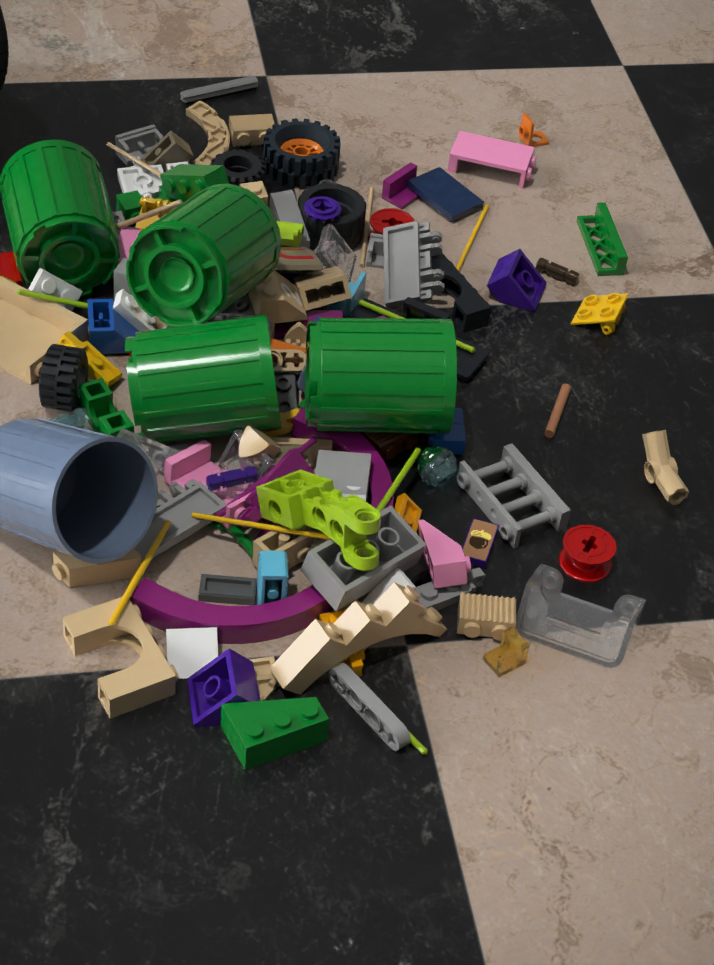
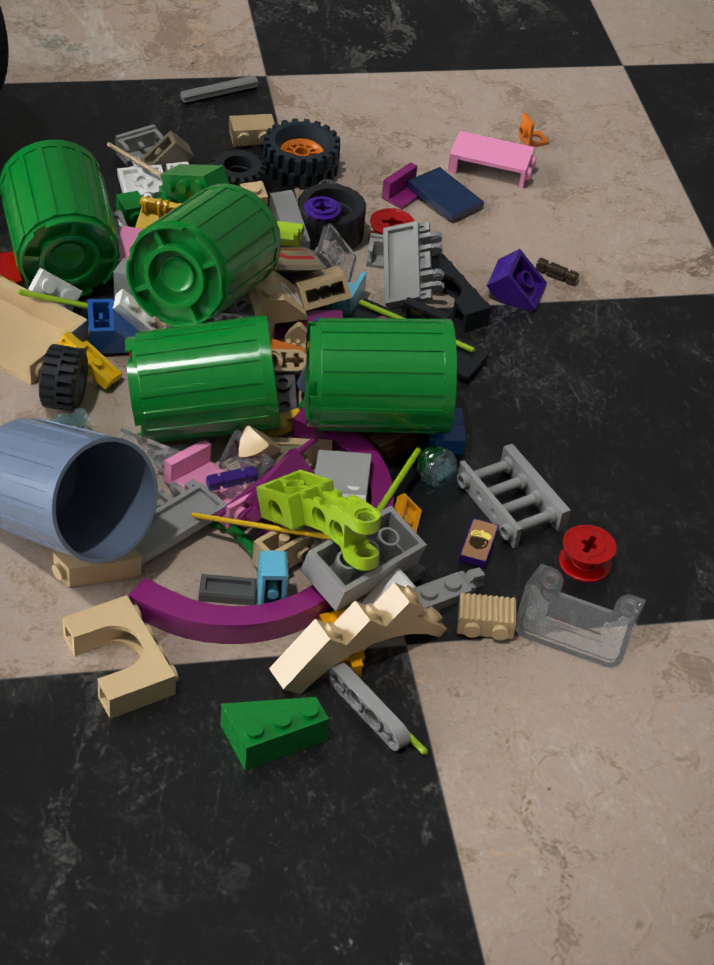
green arch [78,378,135,444] -> none
yellow axle [108,520,172,626] -> none
tan axle [115,199,183,230] -> none
white sticker [166,627,218,679] -> none
tan tile [186,101,230,165] -> none
dark purple slope [187,648,260,727] -> none
tan tile [250,656,280,701] -> none
tan axle [360,187,374,267] -> none
bright pink slope [418,520,471,589] -> none
yellow axle [456,204,489,271] -> none
clear yellow panel [483,627,530,677] -> none
nougat bar [544,384,571,438] -> none
yellow hinge [571,293,629,334] -> none
green fence [577,202,628,276] -> none
tan piece [642,430,689,505] -> none

